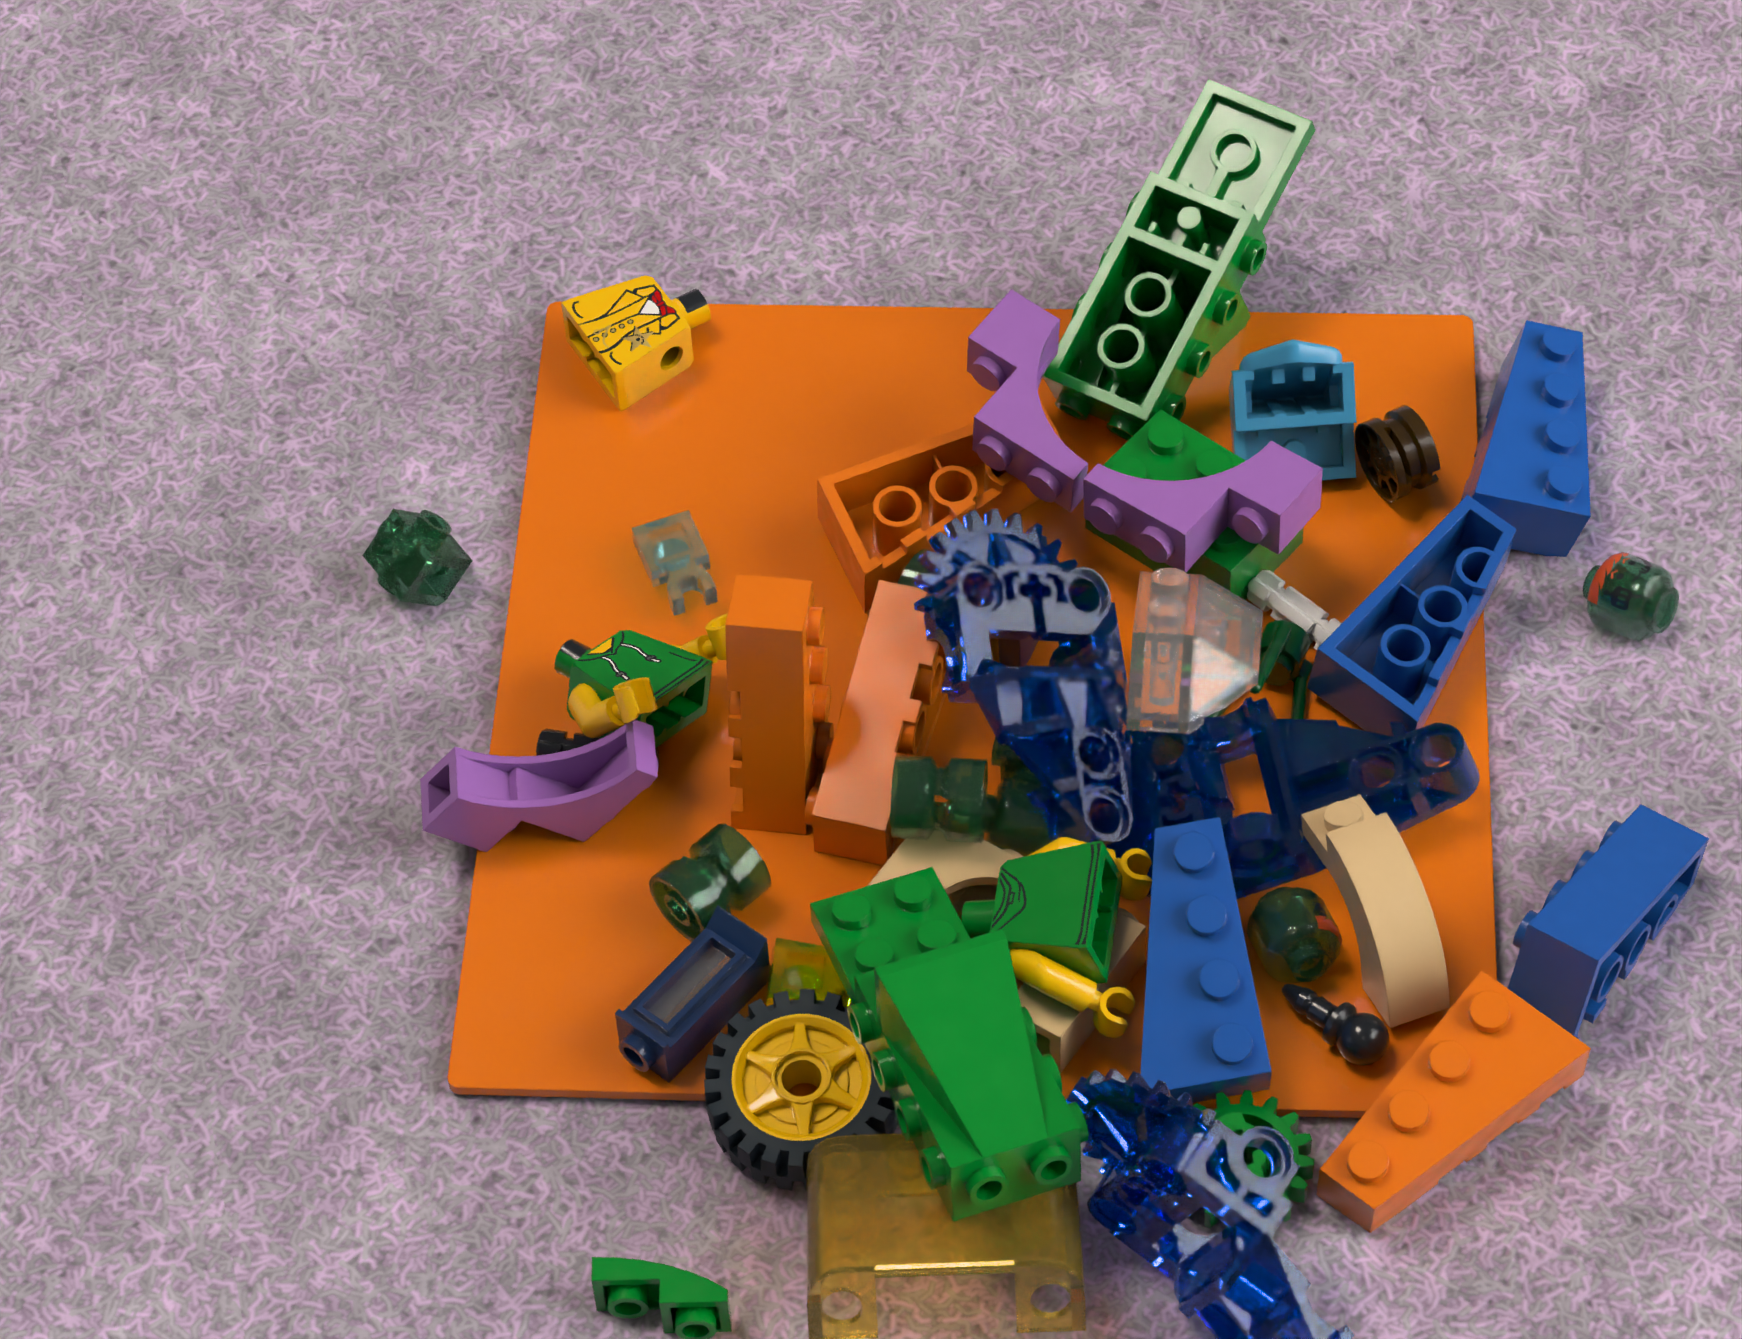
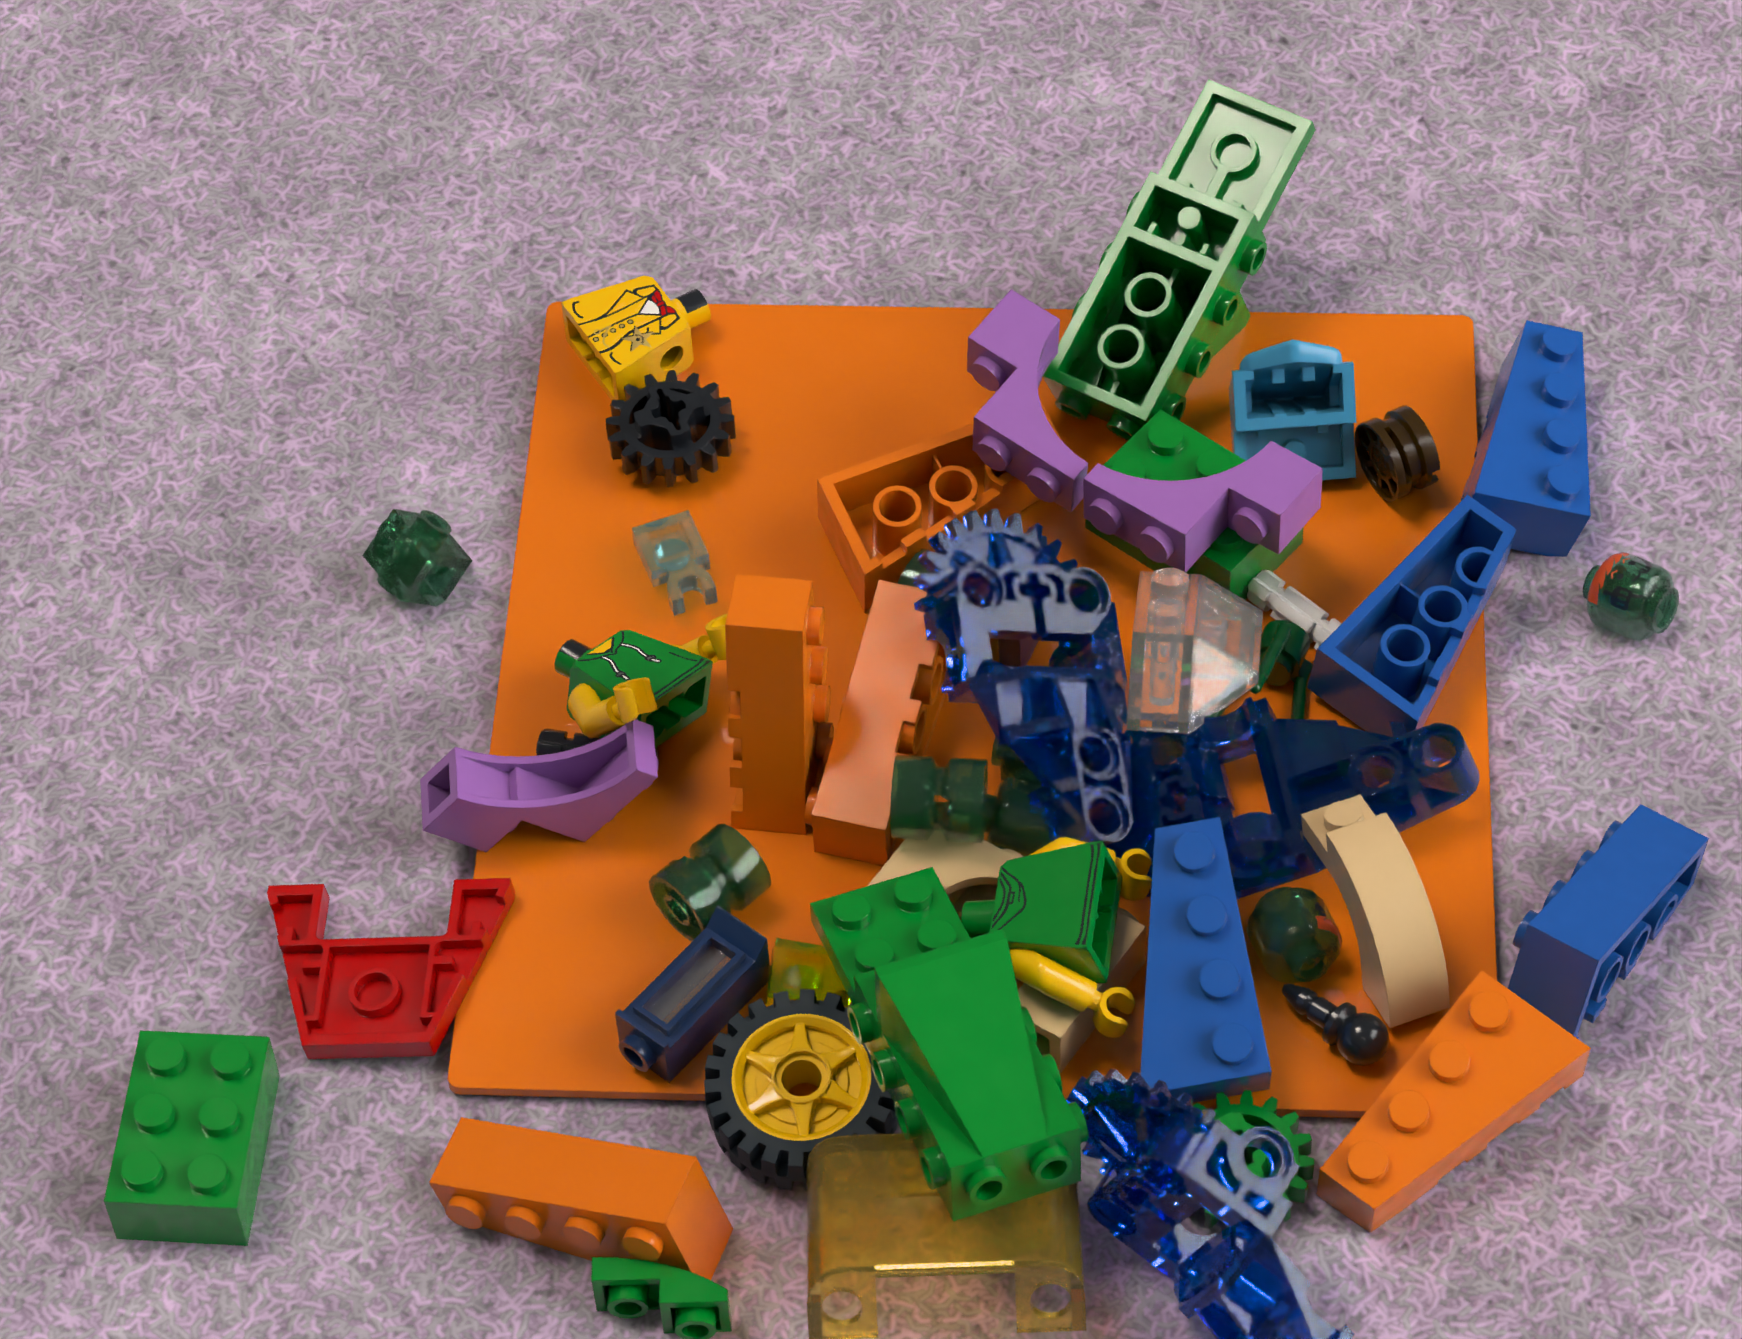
none -> green brick [104,1030,280,1246]
none -> red wing [267,878,515,1059]
none -> orange wedge [429,1117,733,1280]
none -> black gear [606,370,736,487]

